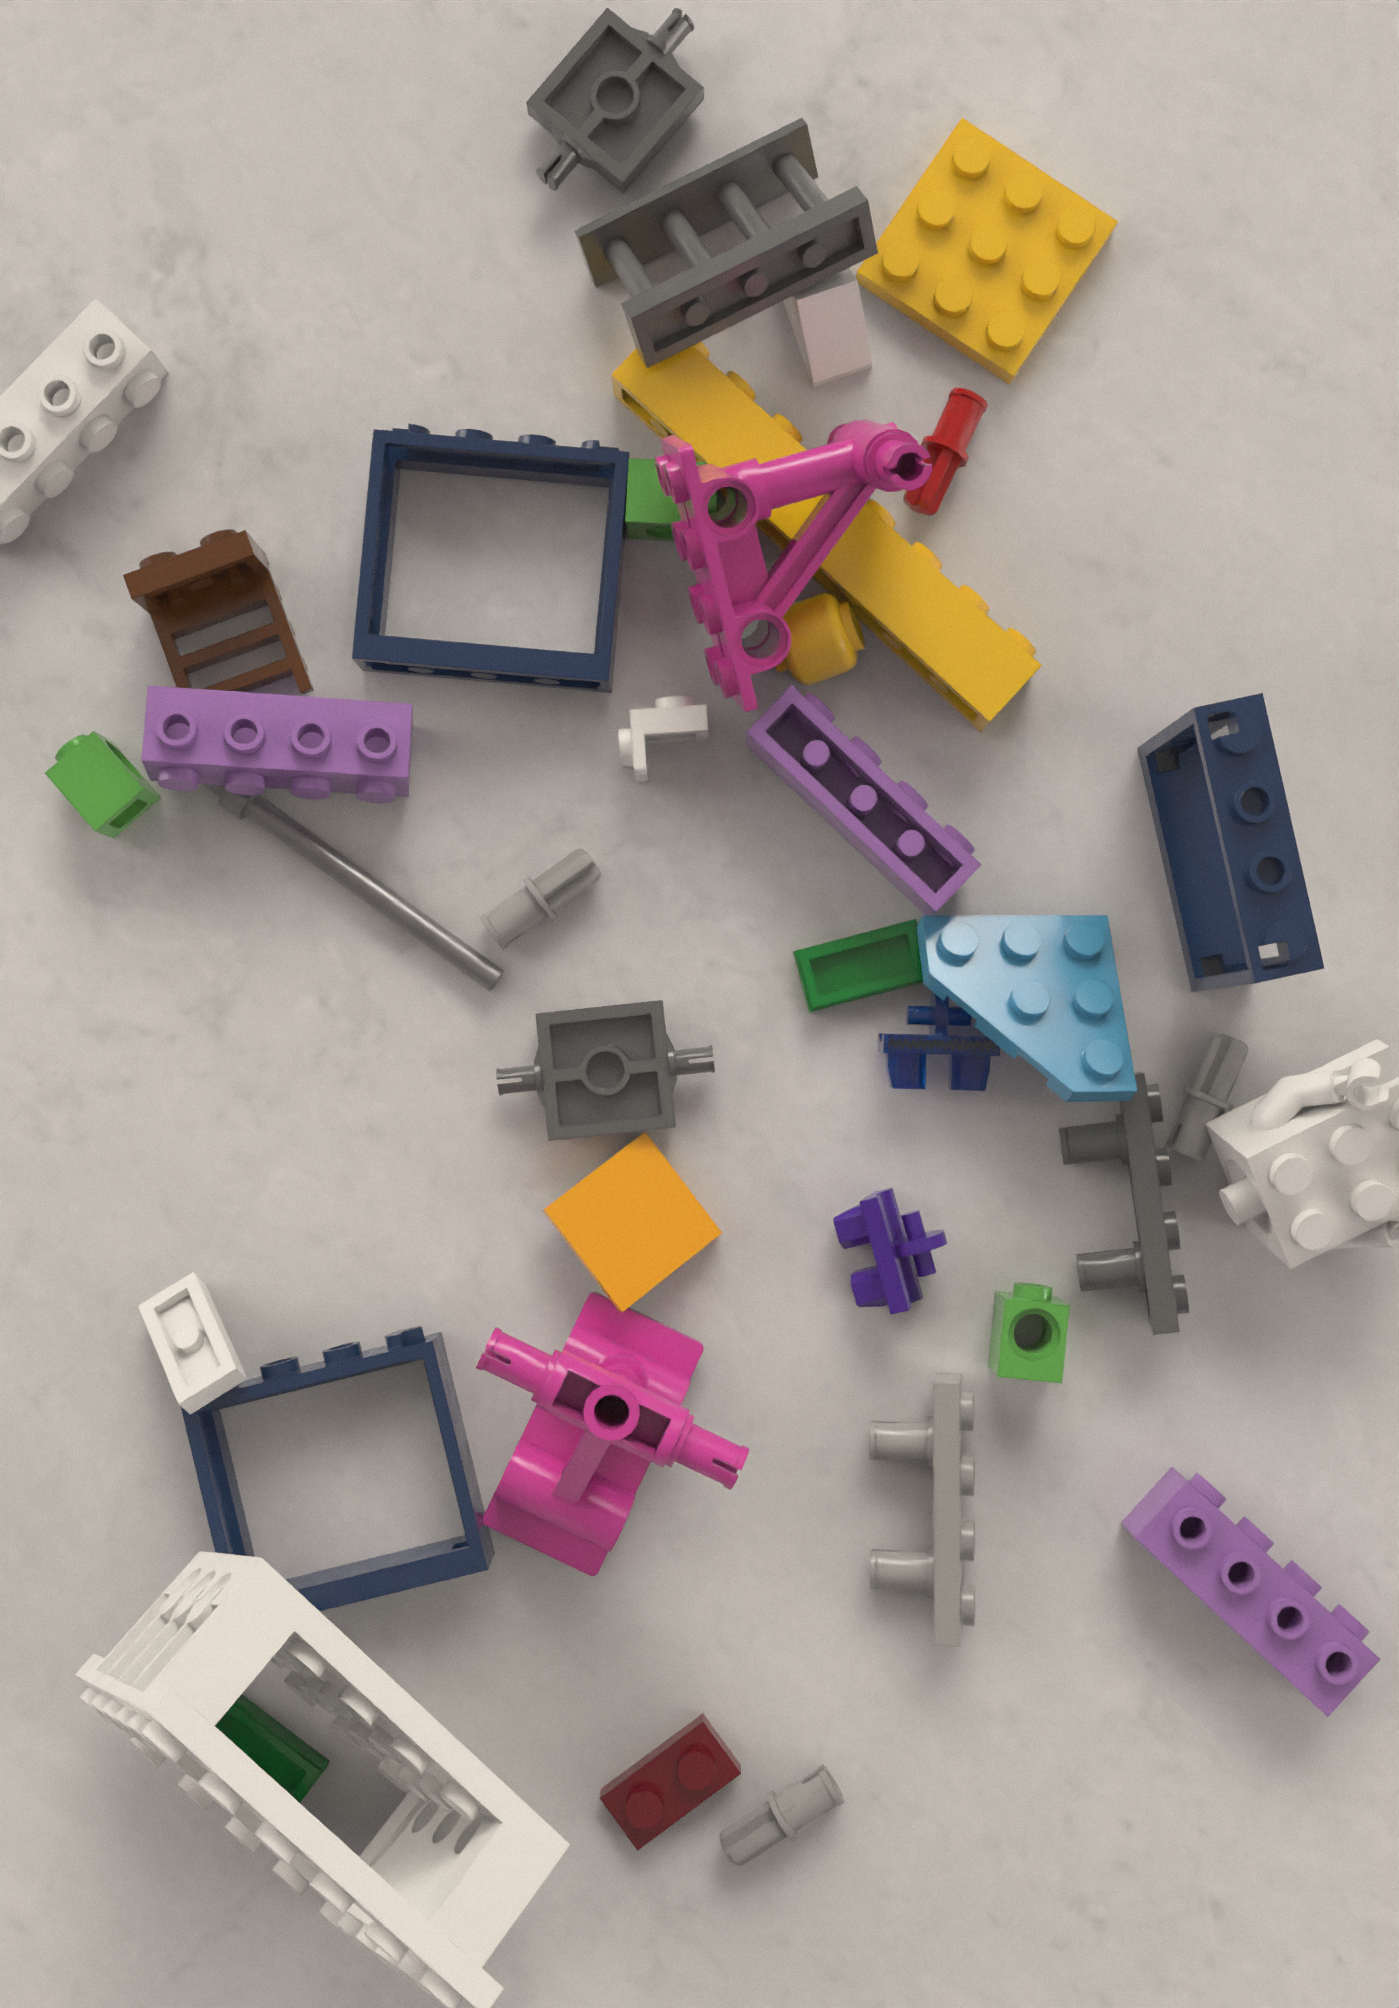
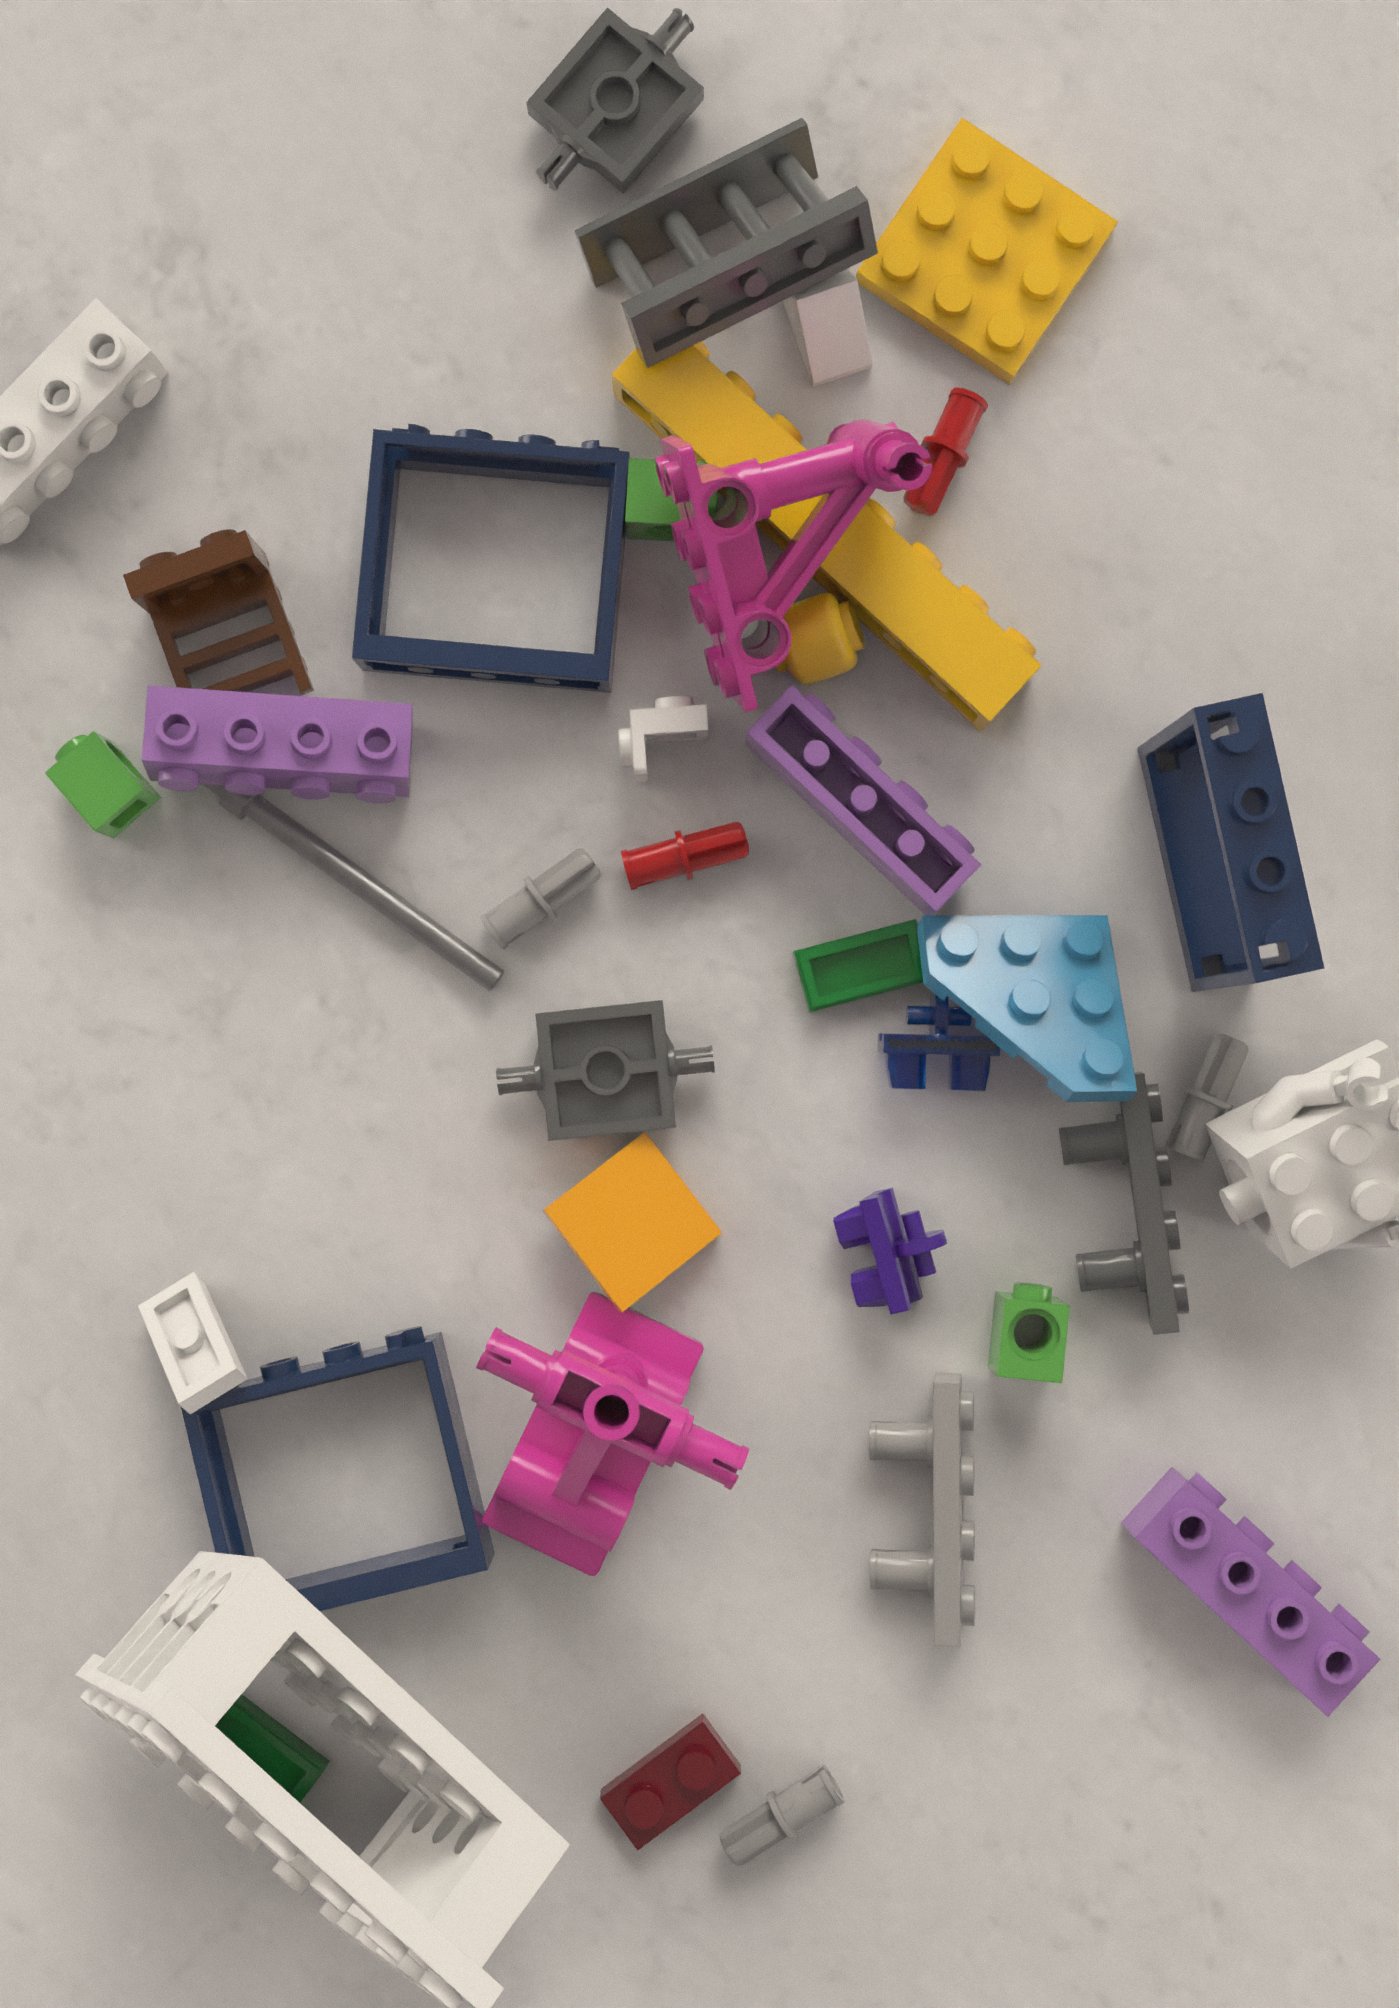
none -> red axle [621,822,749,891]

